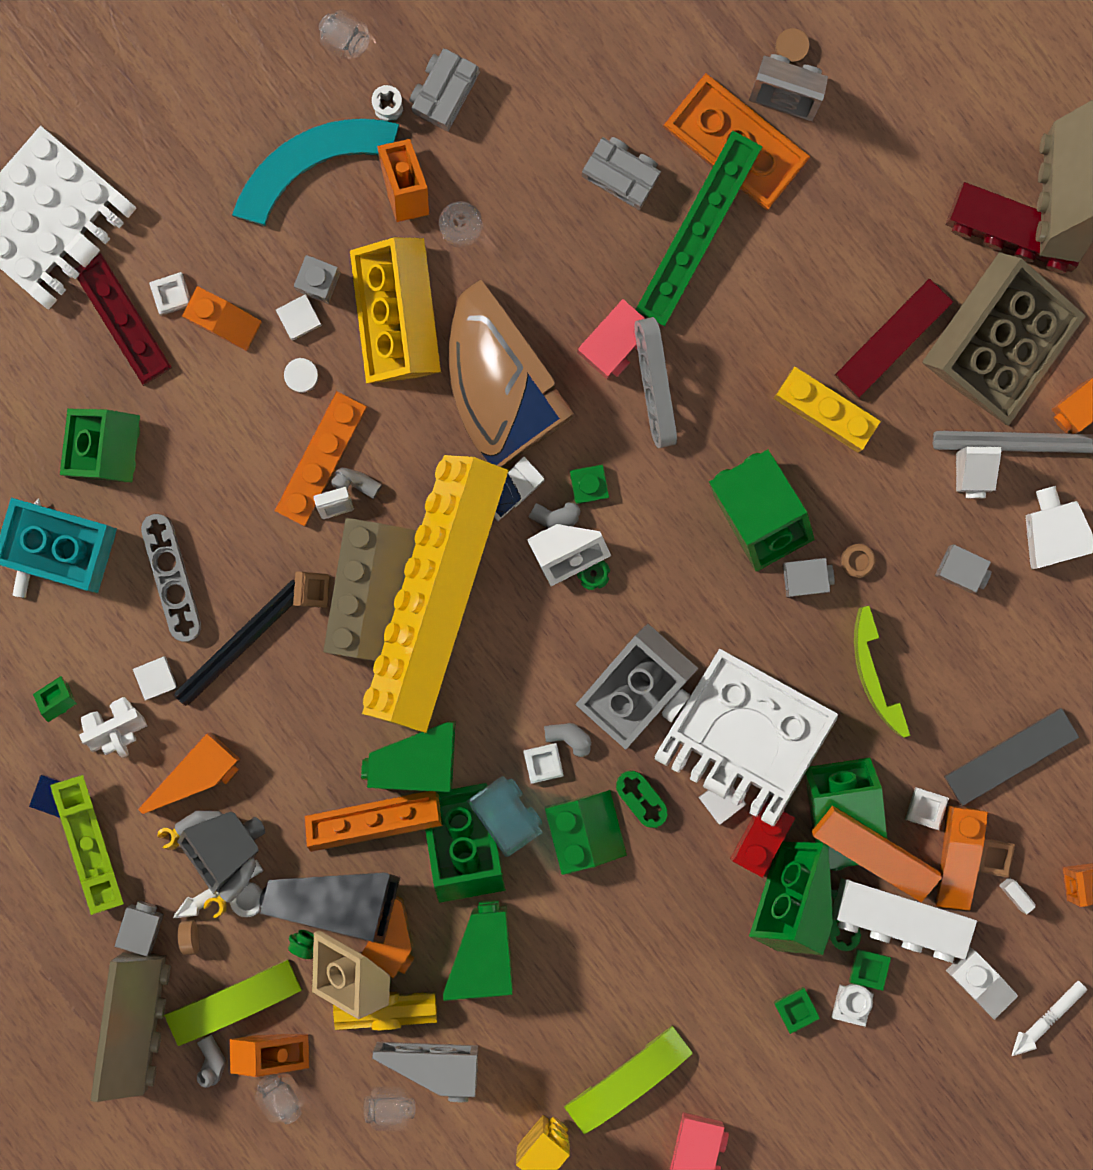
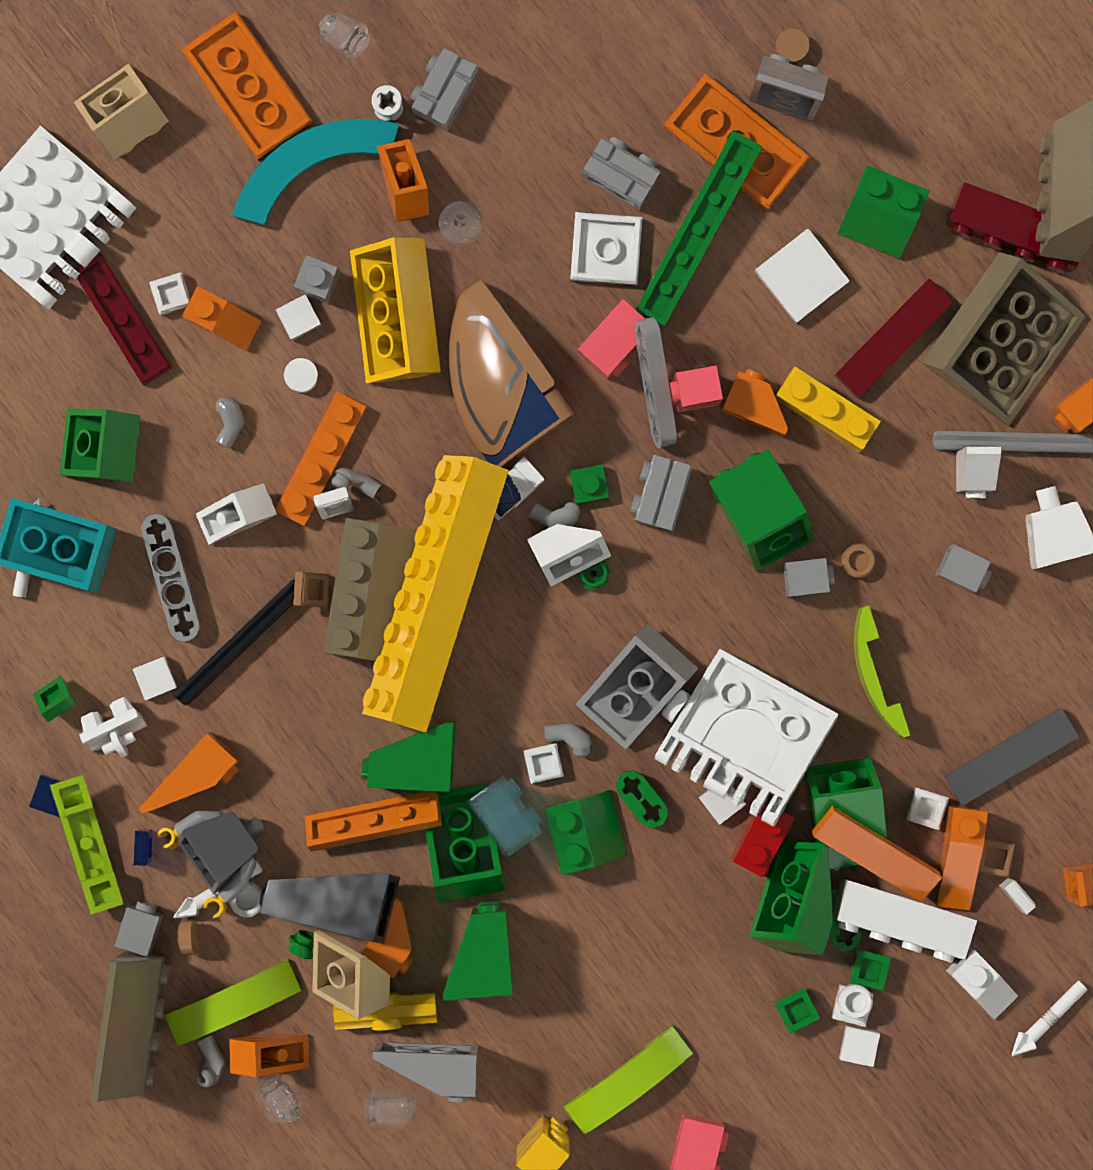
none -> tan slope [74,64,169,160]
none -> clear blue tile [133,829,153,866]
none -> orange tile [181,11,313,161]
none -> white slope [196,483,277,545]
none -> light grey arm [215,397,244,449]
none -> white tile [570,212,643,286]
none -> light grey brick [630,455,693,532]
none -> coral brick [669,365,723,412]
none -> orange slope [721,369,788,438]
none -> white tile [754,229,849,324]
none -> green slope [837,165,930,259]
none -> white tile [839,1025,880,1067]

